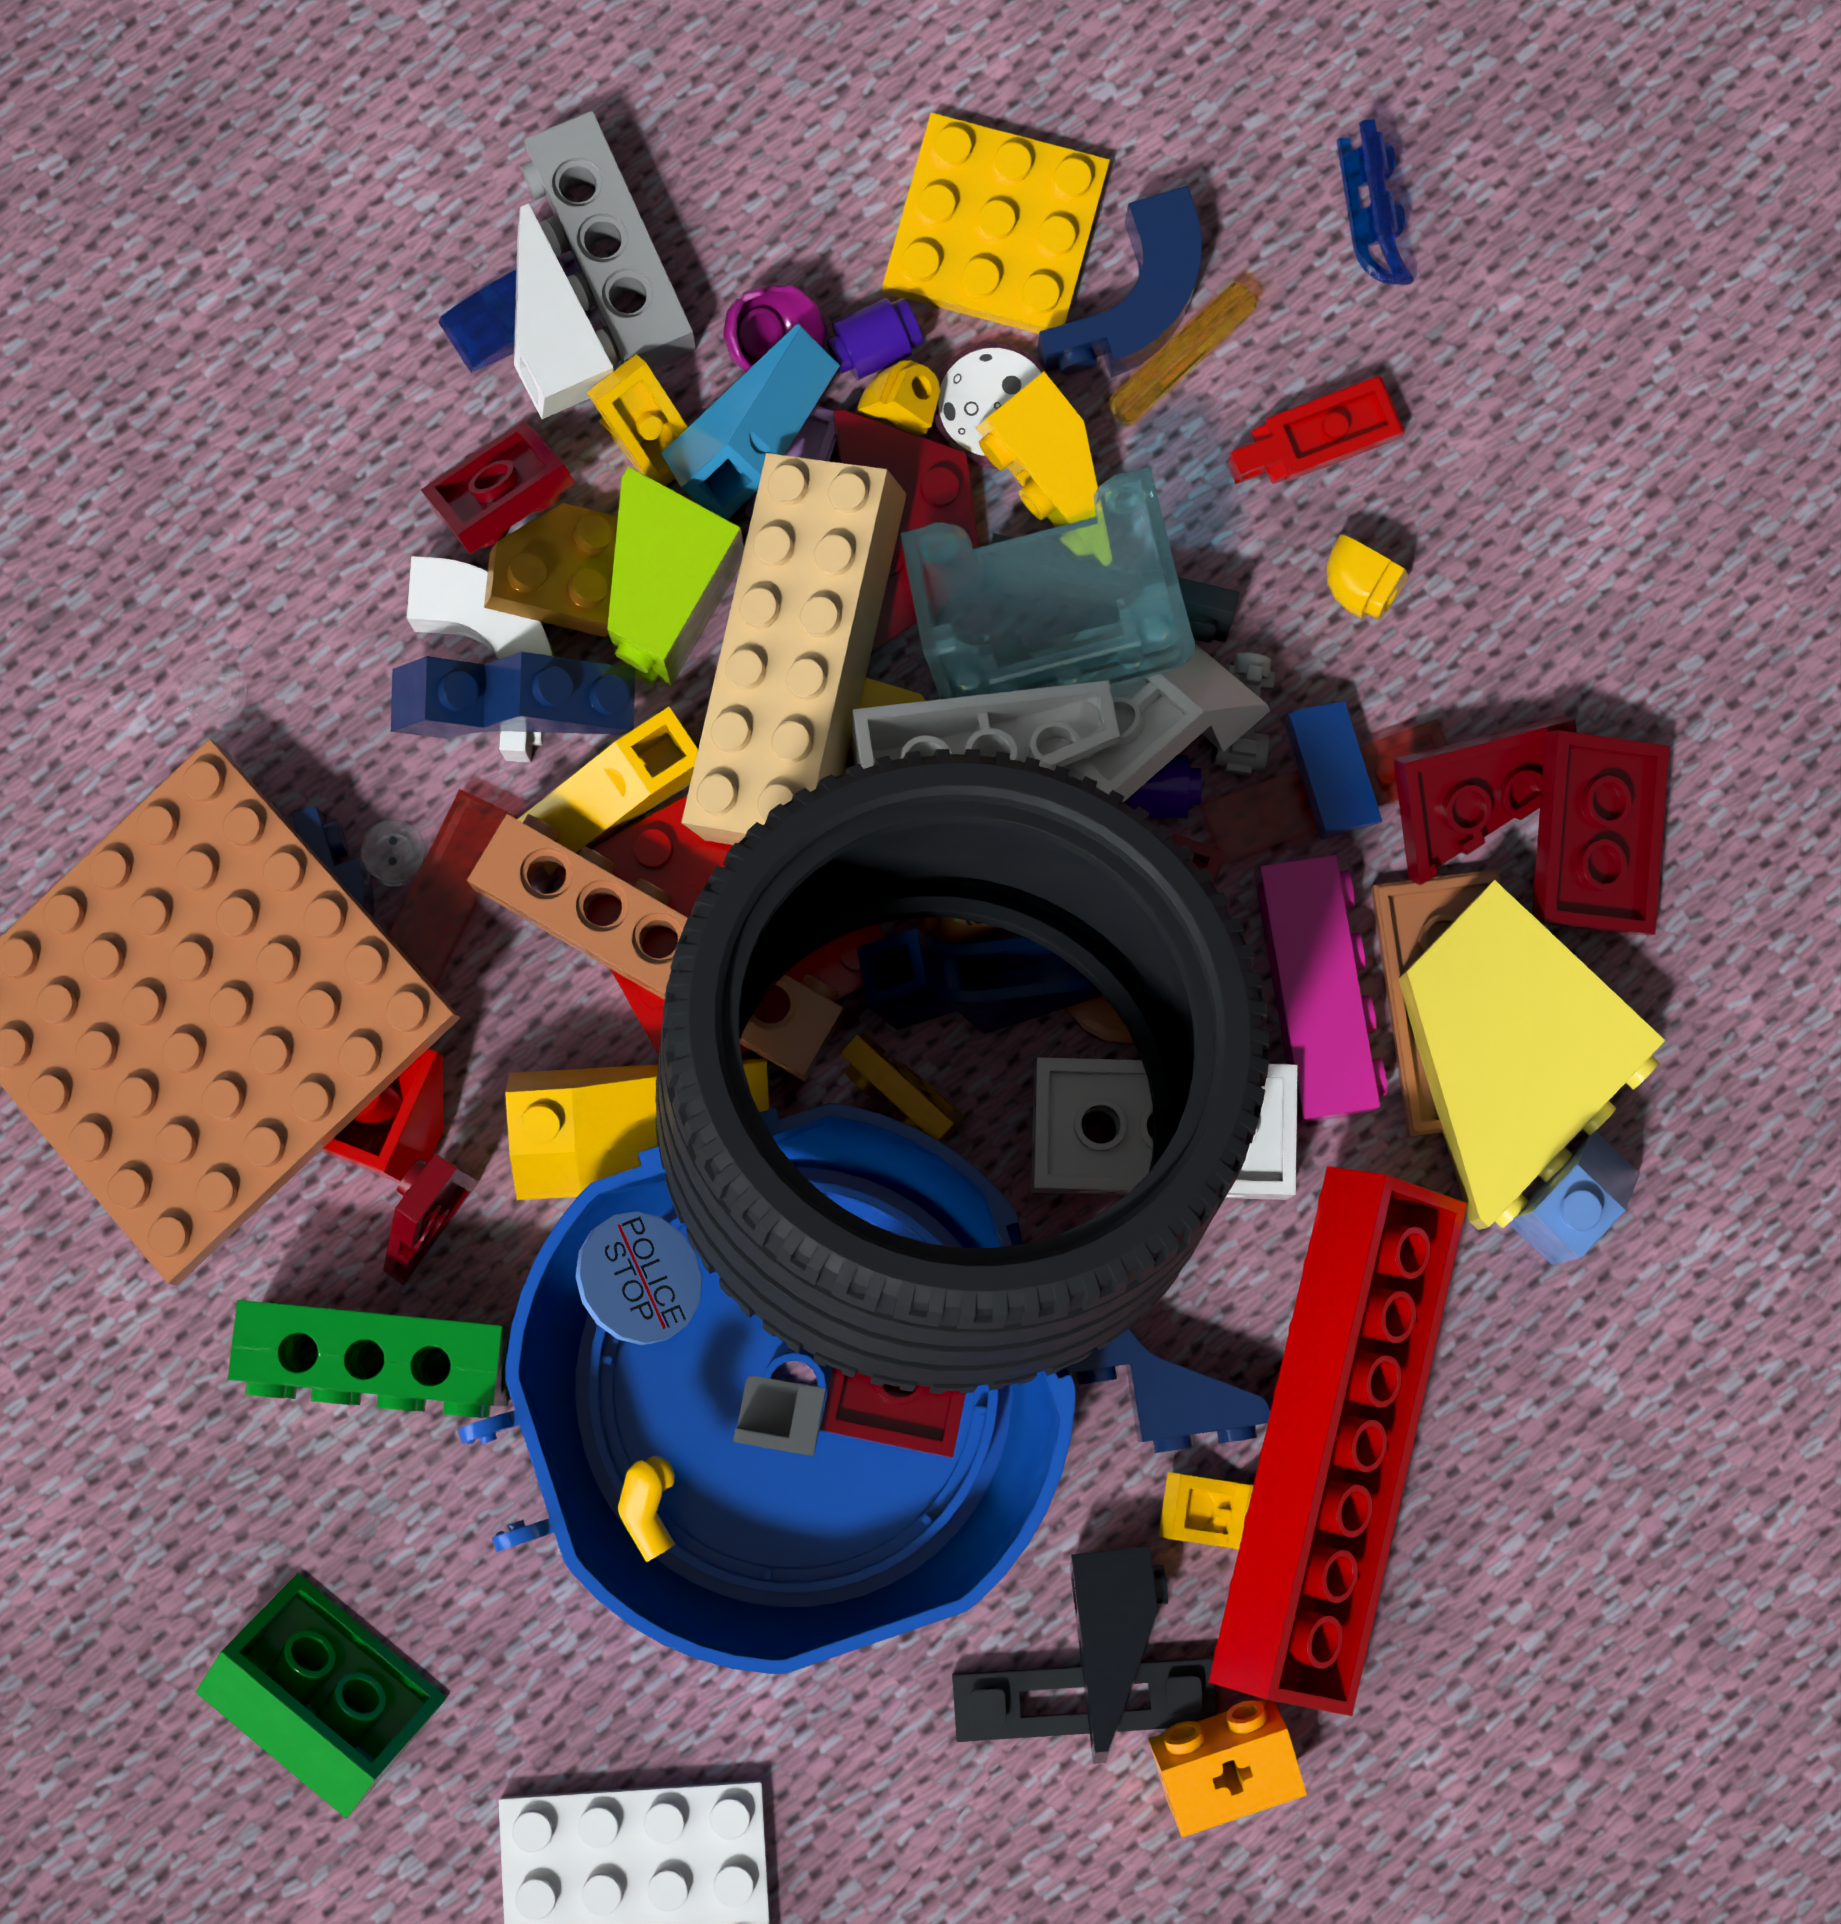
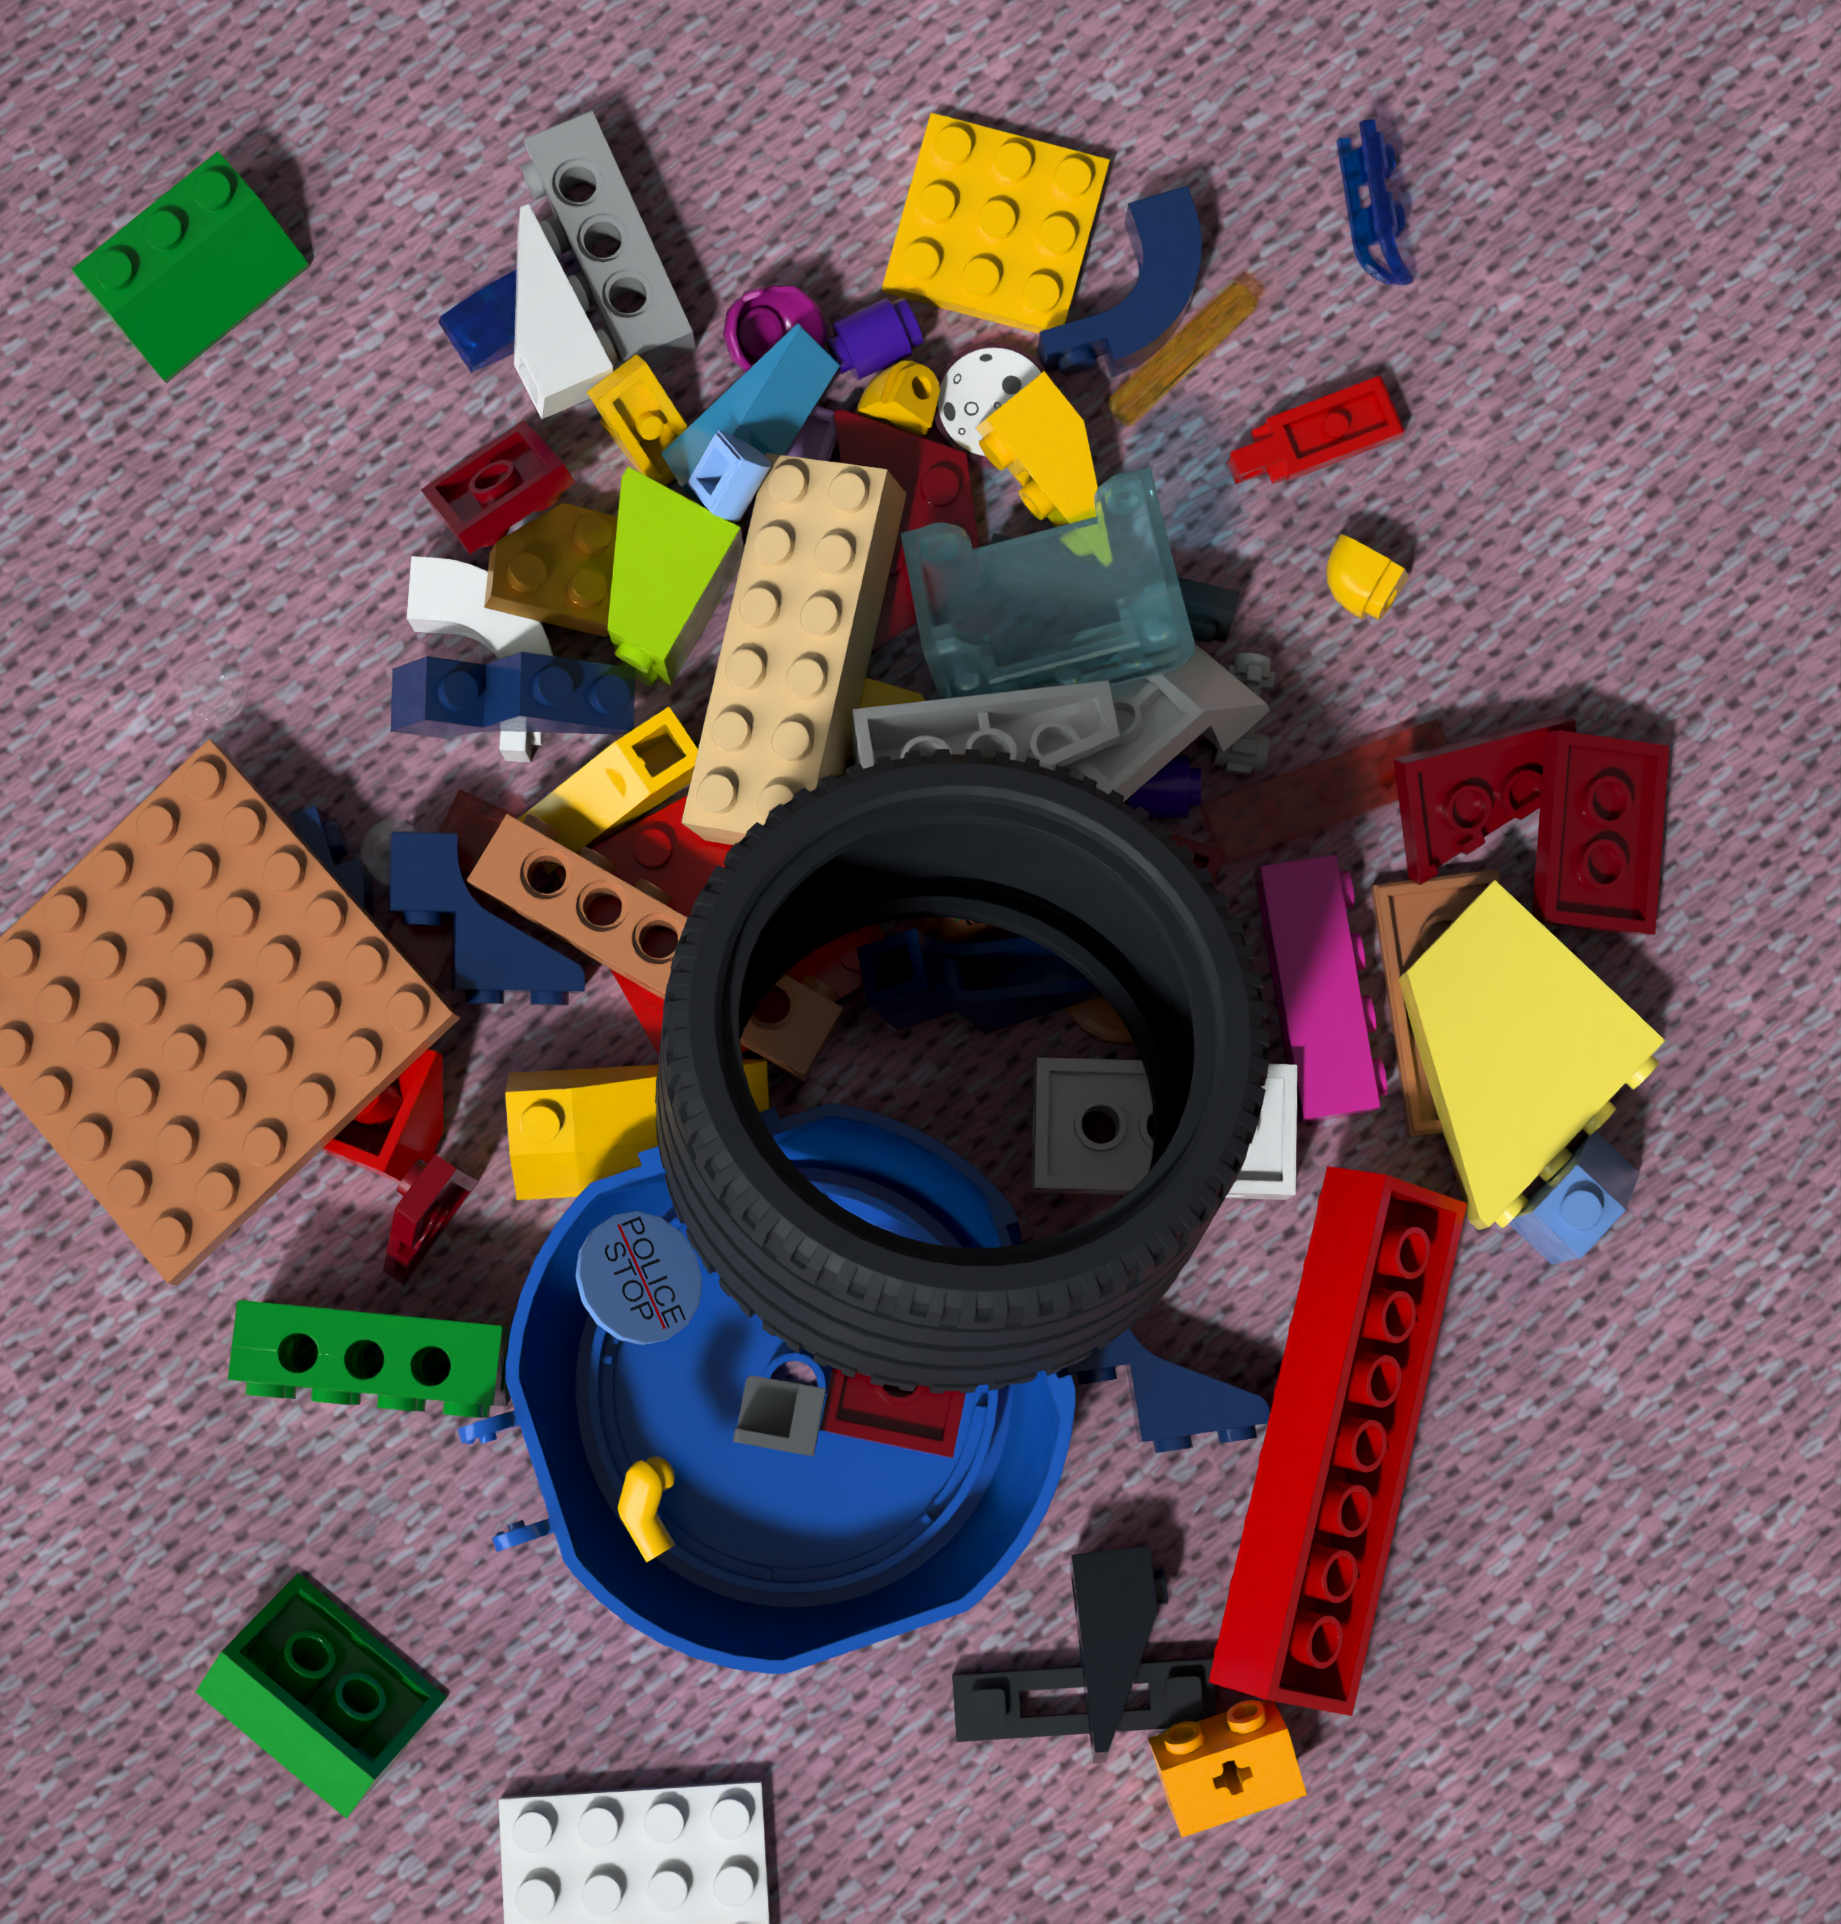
pearl gold plate [840,1033,966,1141] -> none
yellow slope [1158,1472,1254,1550] -> none
blue slope [1283,701,1382,840] -> none
none -> green slope [71,151,310,383]
none -> dark blue arch [388,832,585,1006]
none -> light blue brick [687,430,772,522]

